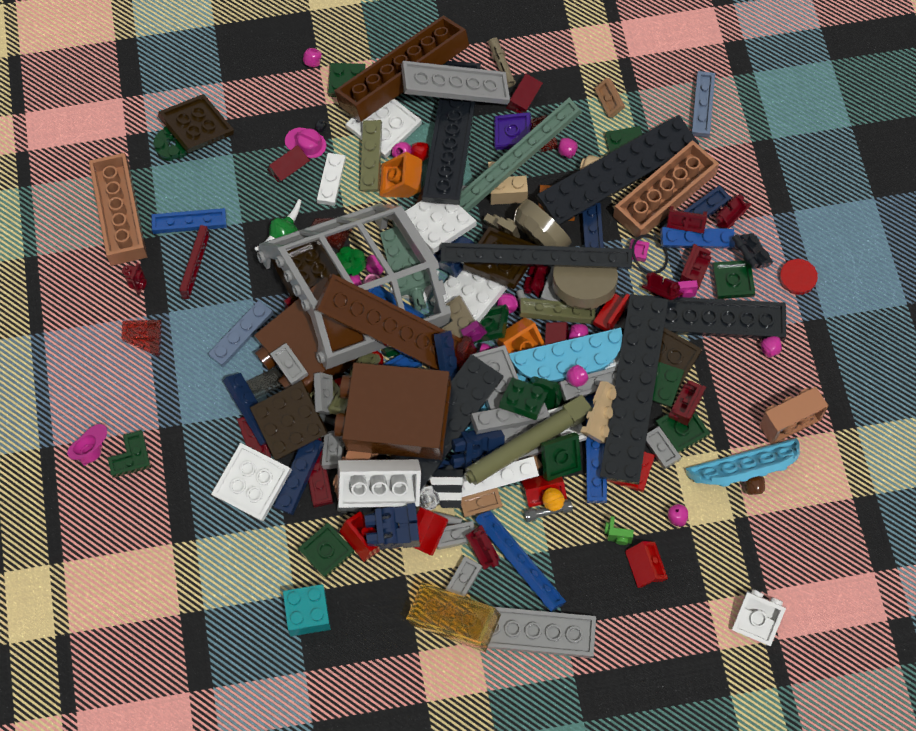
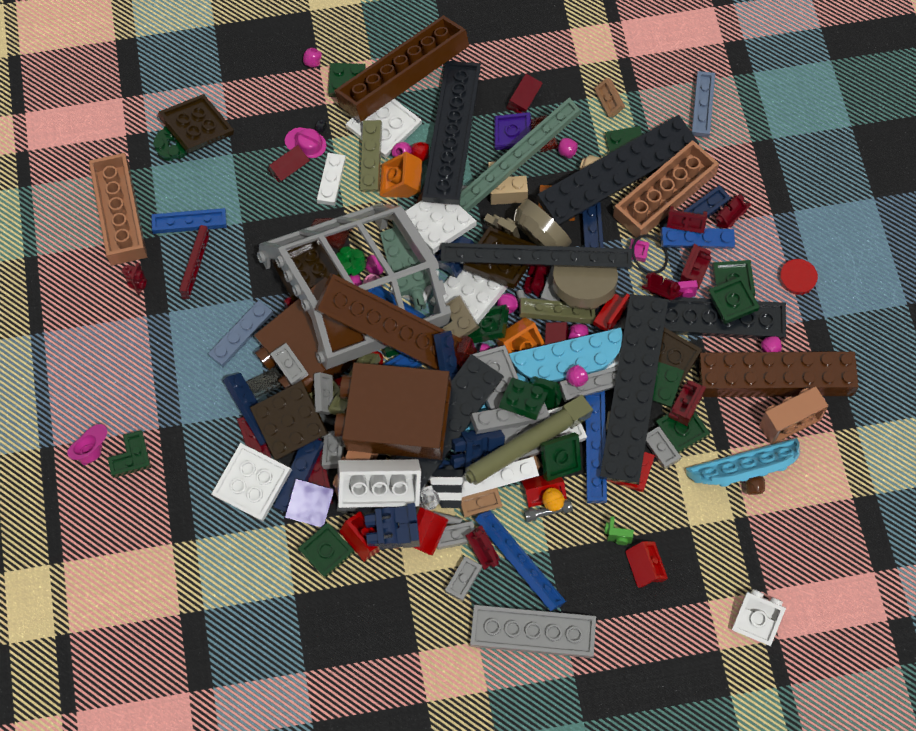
clear red wing [121,320,162,356] -> none
green helmet [255,199,301,251] -> none
teal brick [283,584,331,636] -> none
light grey plate [401,61,510,105] -> none
clear yellow brick [406,582,501,653] -> none
magenta plate [461,320,487,343] -> none
dark tan pin [488,38,516,88] -> none
tan wing [580,381,617,443] -> none
dark pink piece [668,504,688,527] -> none
black plate [732,233,773,268] -> none
none -> tile [284,479,334,528]
none -> reddish brown brick [697,352,859,397]
none -> dark green plate [708,276,760,324]

